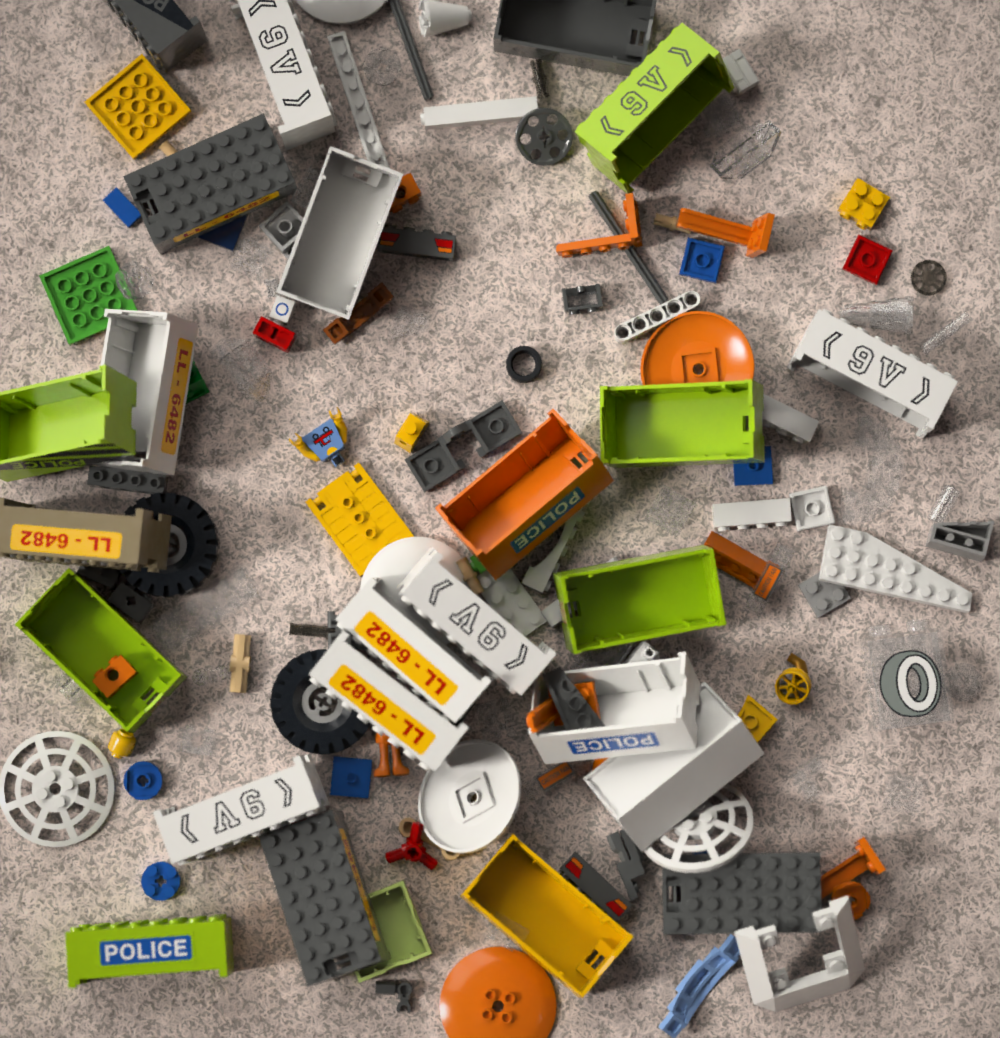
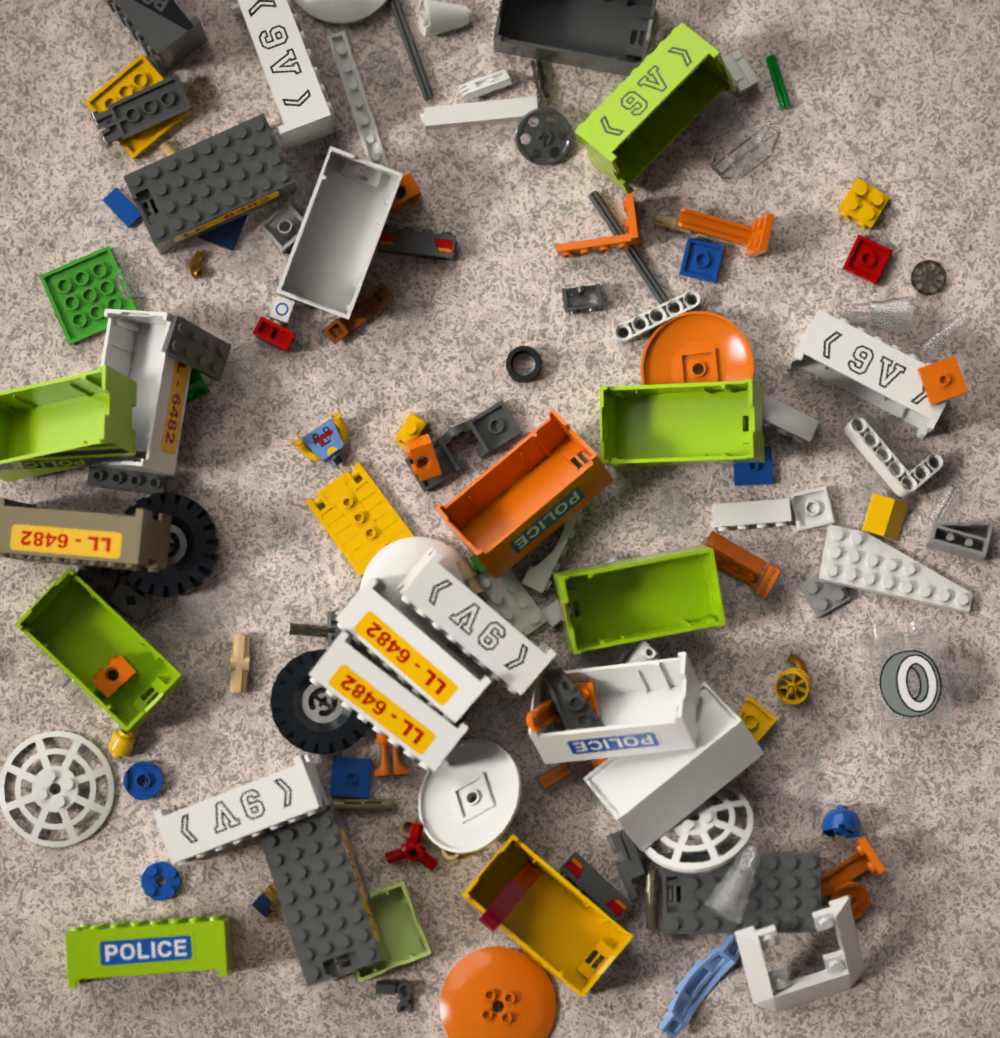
none -> dark grey hinge [90,74,193,149]
none -> dark grey plate [161,315,231,381]
none -> pearl gold arm [188,250,205,279]
none -> leg [252,882,279,918]
none -> dark tan pin [334,797,393,813]
none -> orange brick [405,434,442,482]
none -> white hinge [458,69,512,101]
none -> dark red beam [479,860,543,933]
none -> dark tan pin [644,869,659,929]
none -> clear cone [704,844,761,924]
none -> green axle [766,55,791,110]
none -> blue cylinder [822,805,861,838]
none -> white beam [844,417,943,497]
none -> yellow slope [862,493,909,541]
none -> orange plate [917,356,968,406]

